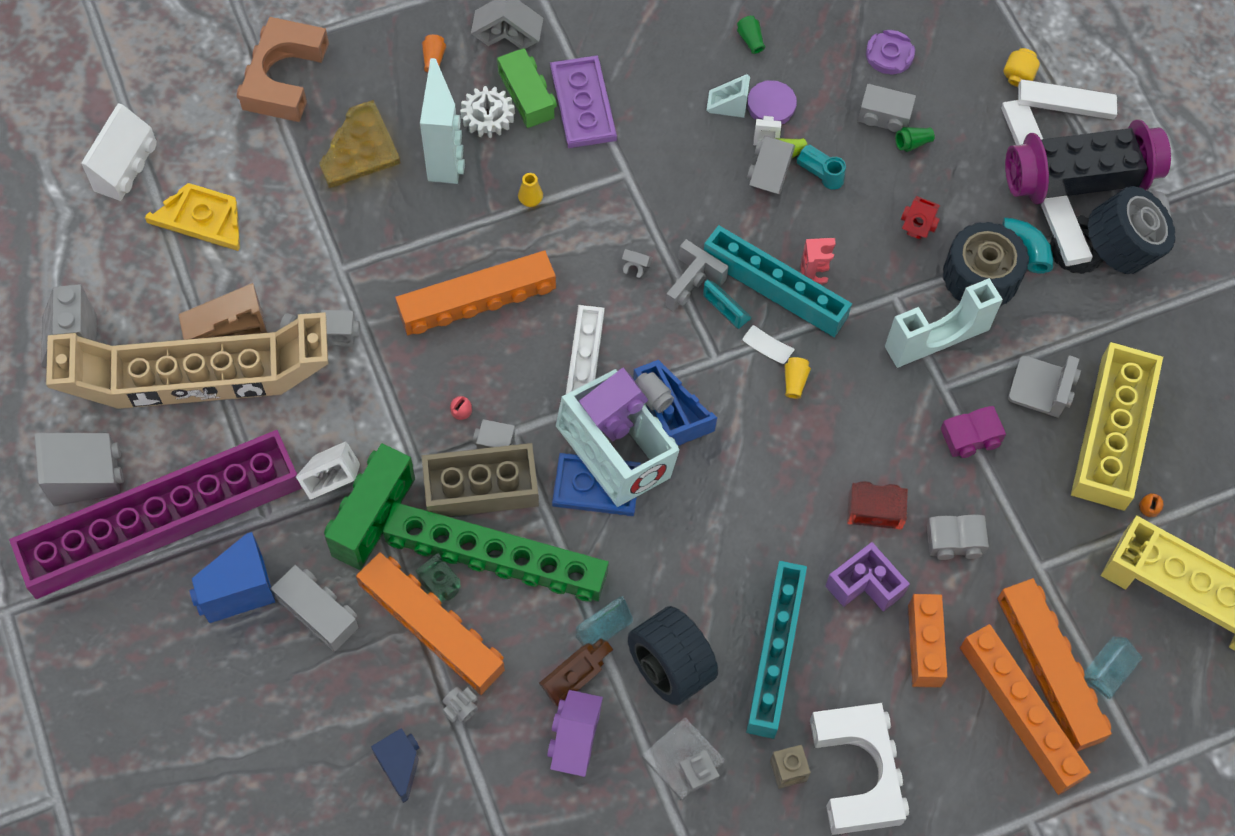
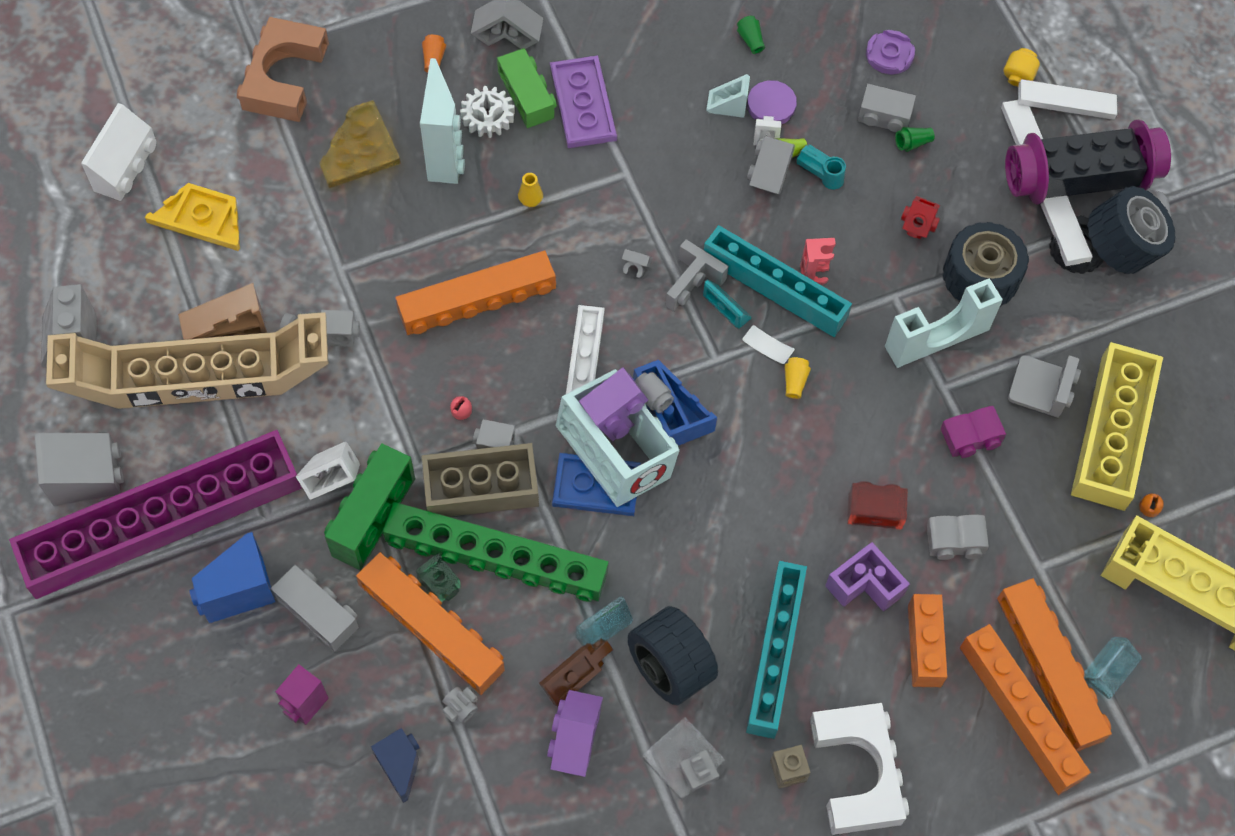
teal cylinder [1002,217,1053,274] -> none
none -> magenta brick [275,664,329,725]

